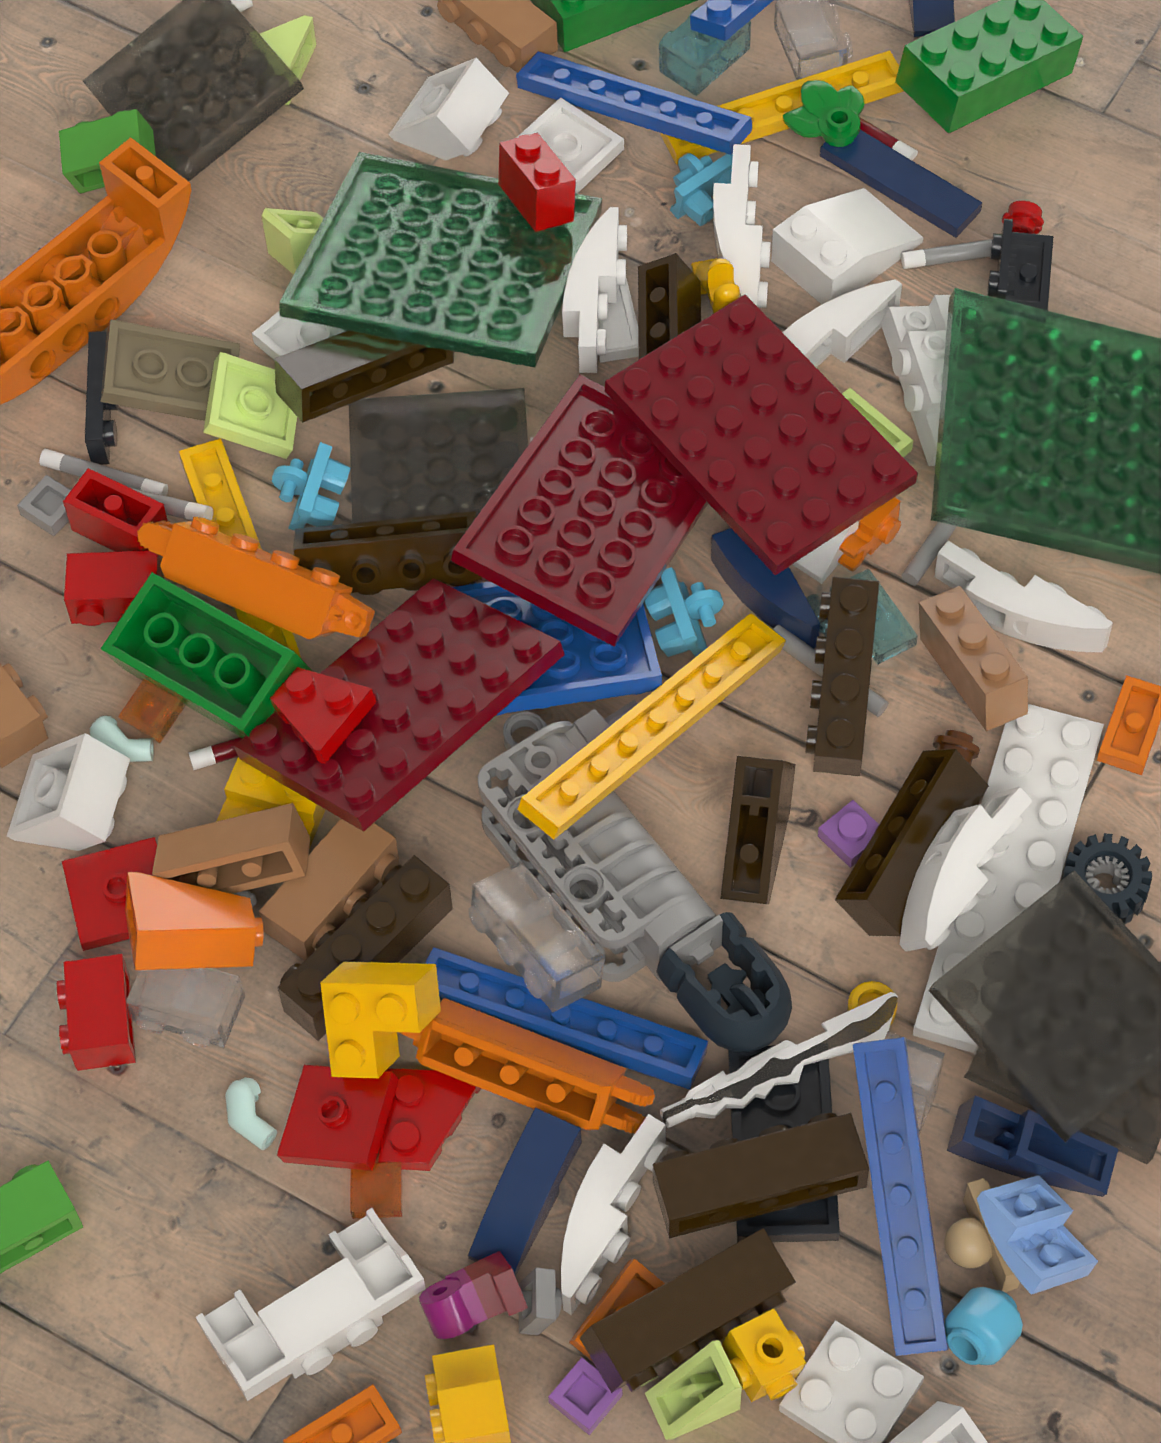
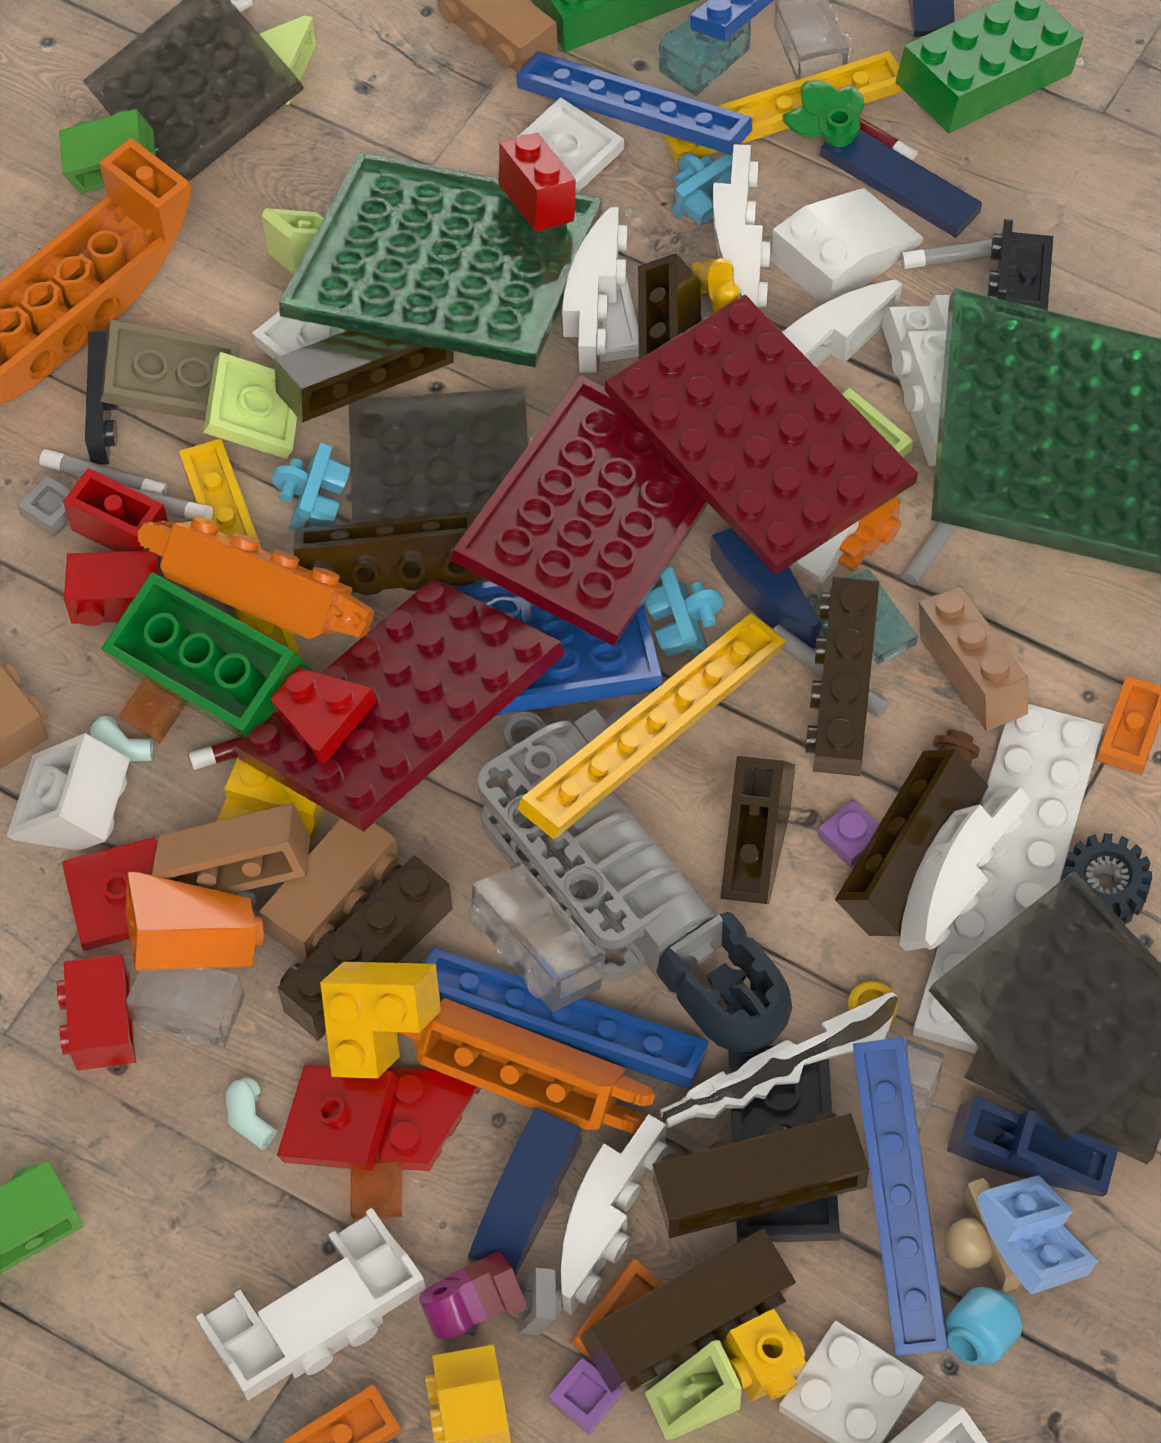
white slope [389,58,509,161] -> none
white slope [934,541,1113,652] -> none
red plate [1002,200,1044,234] -> none

